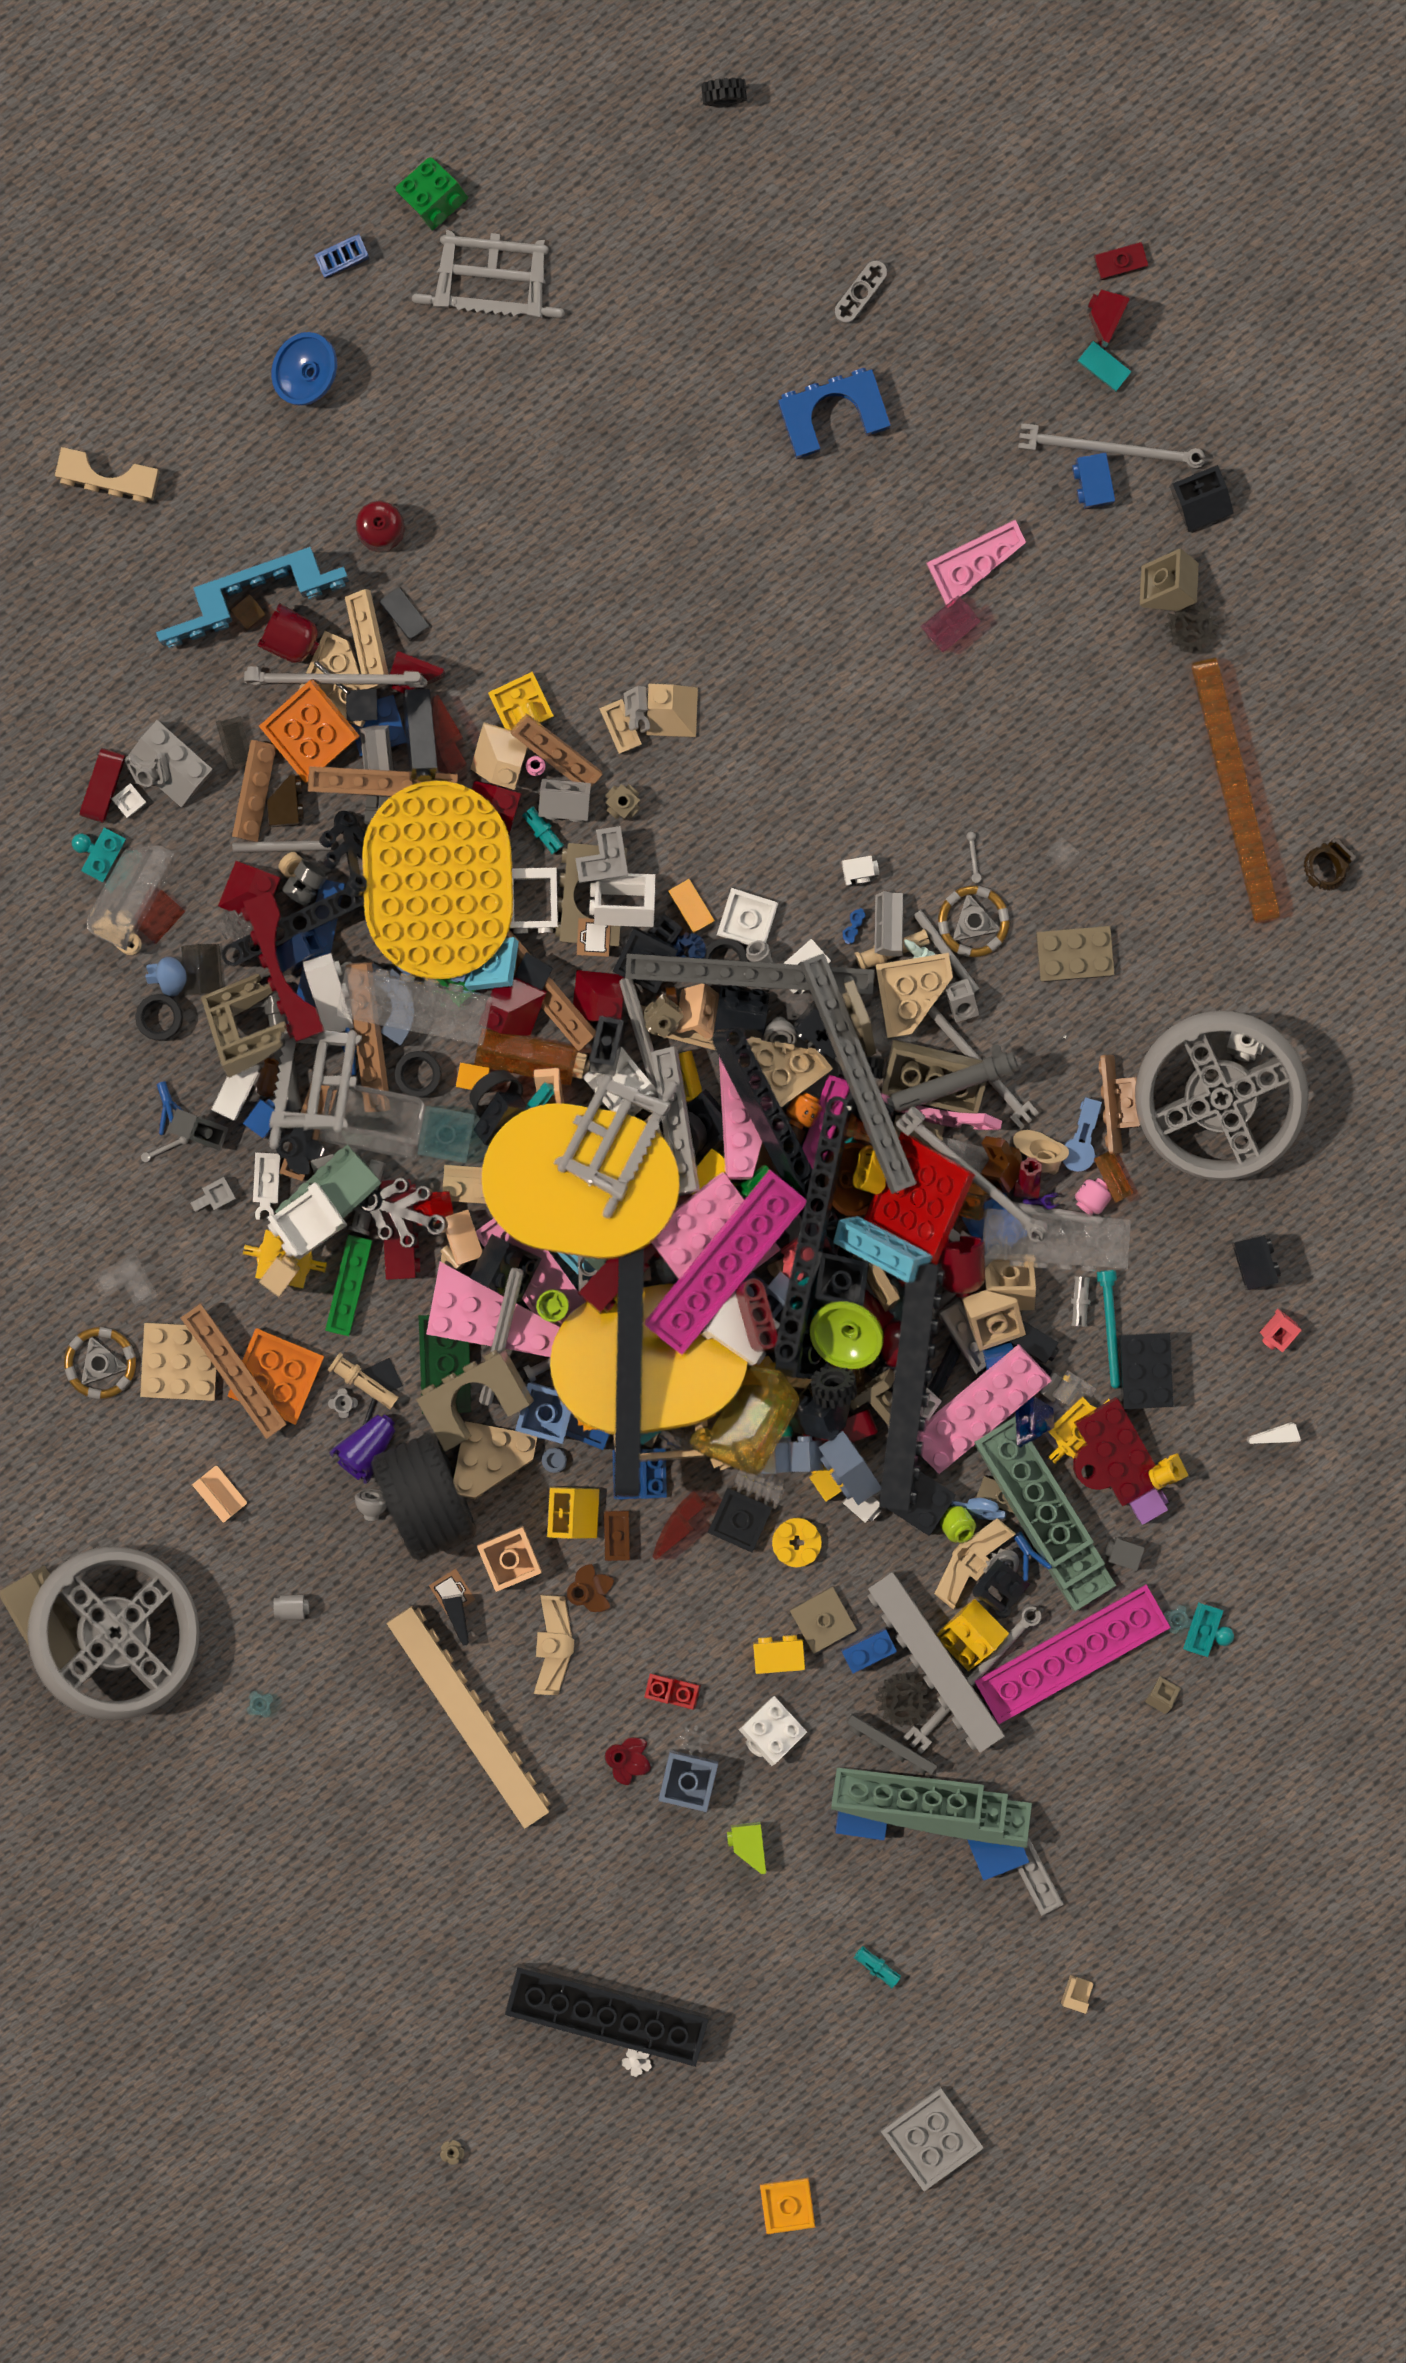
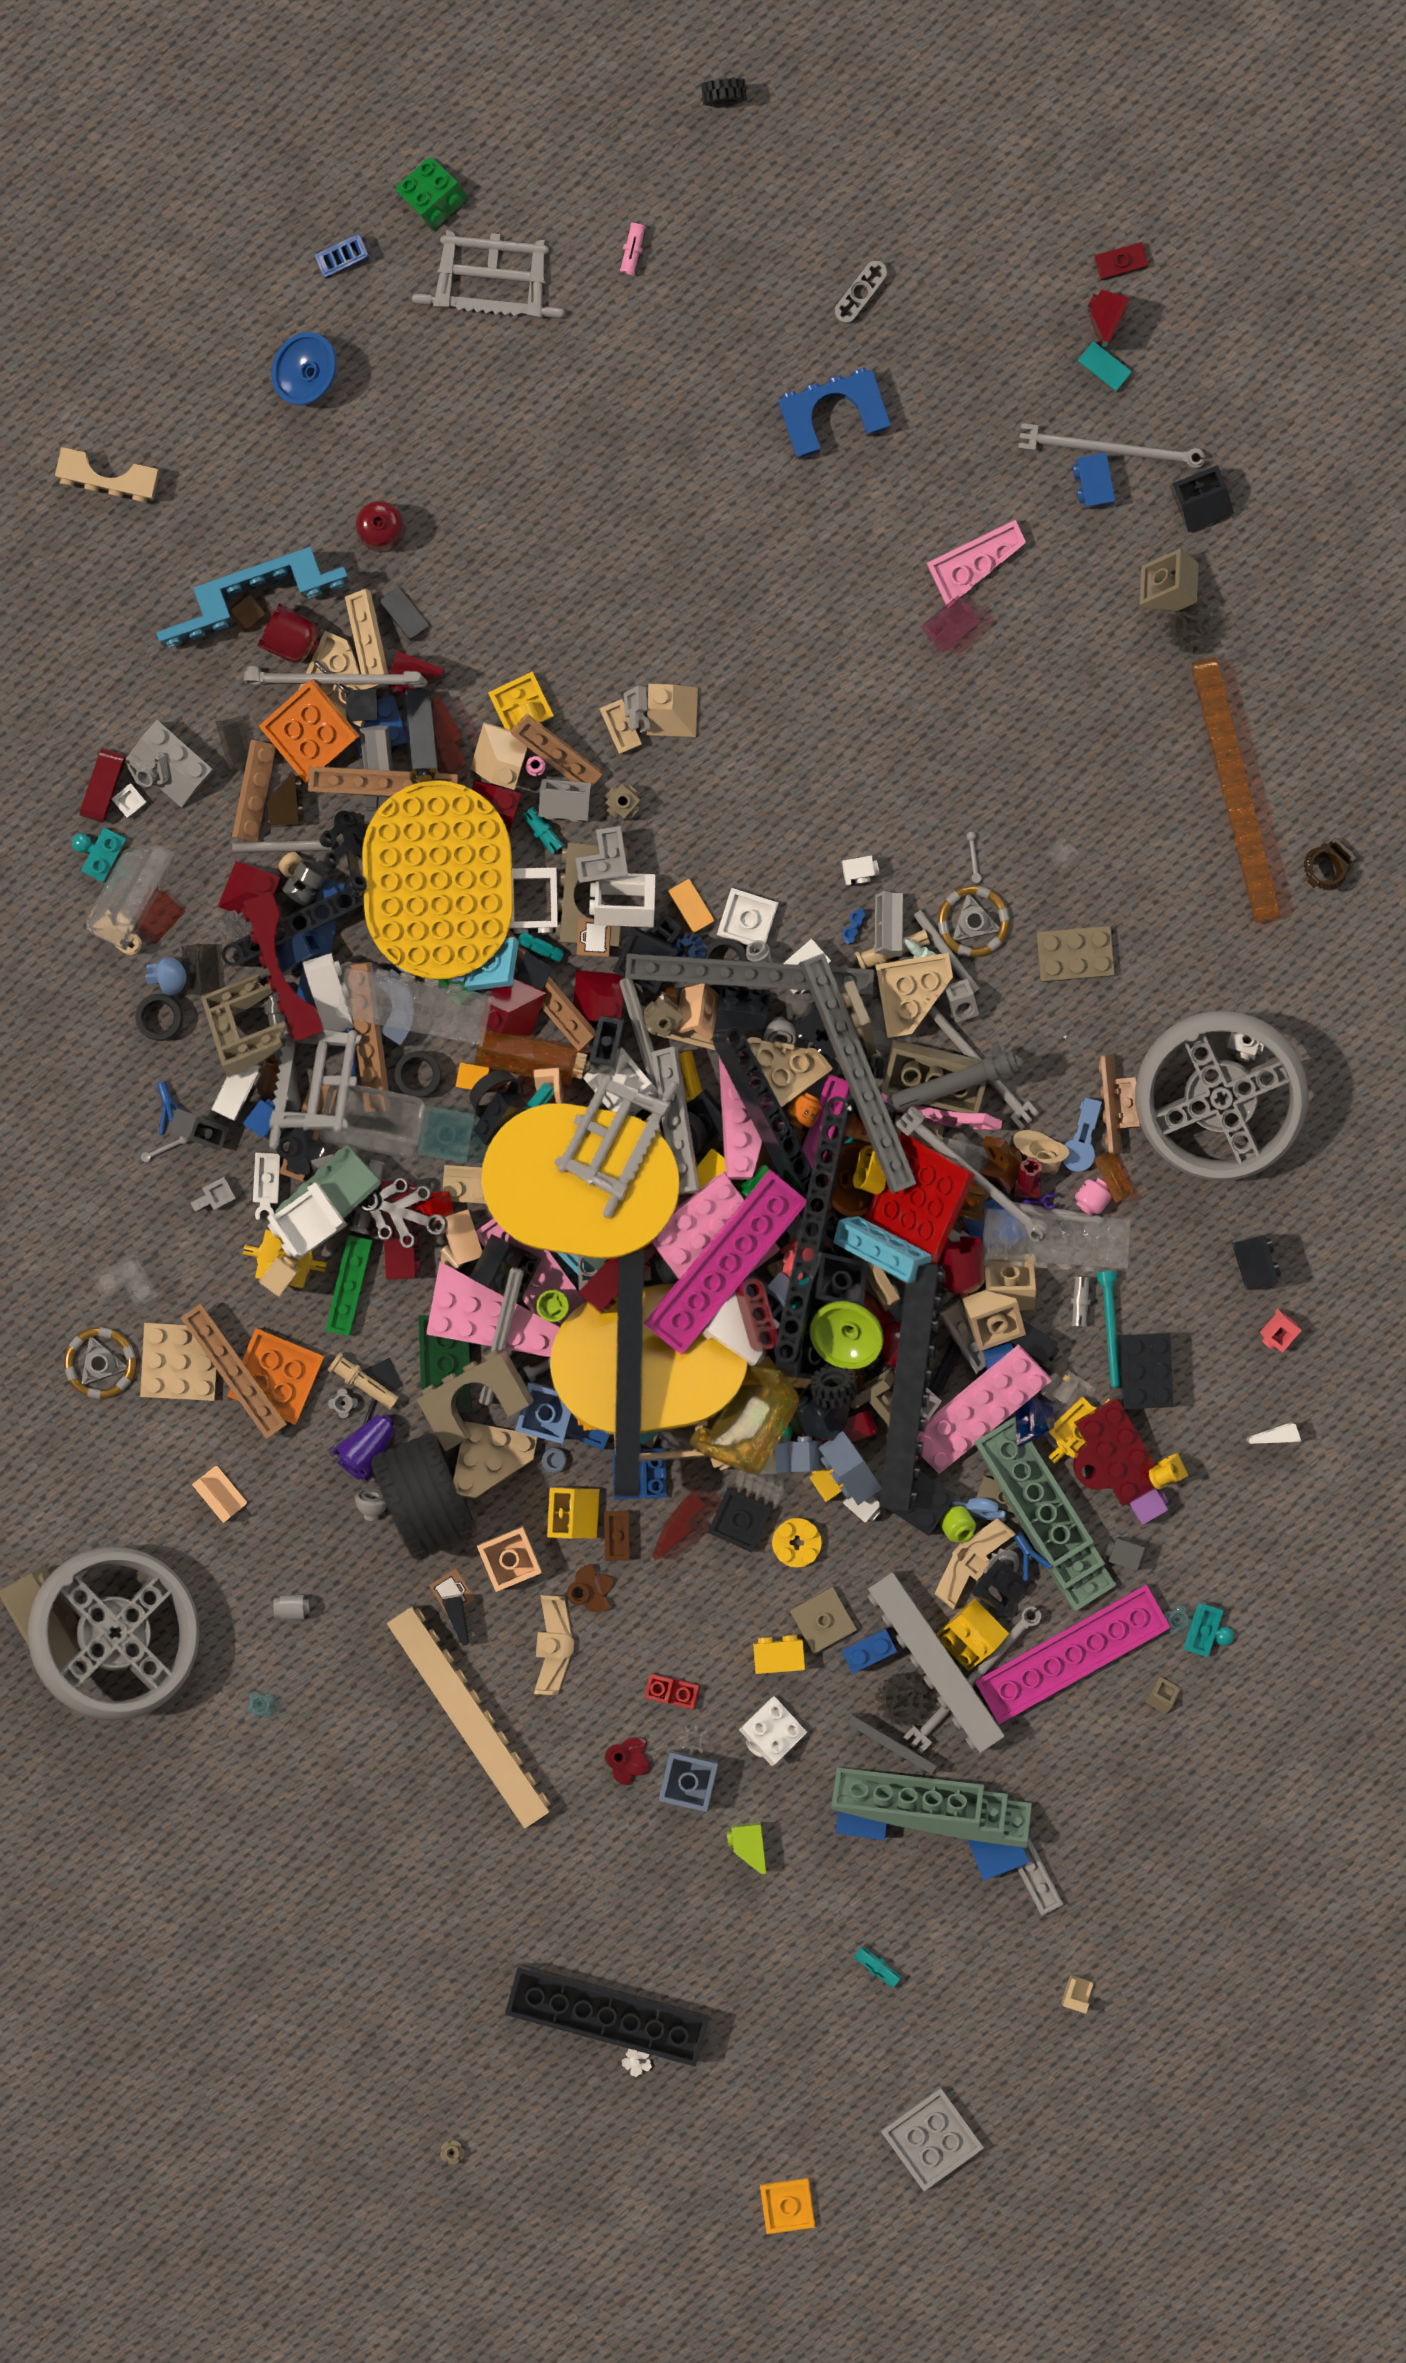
none -> teal axle [518,932,564,962]
none -> bright pink pin [620,223,646,275]

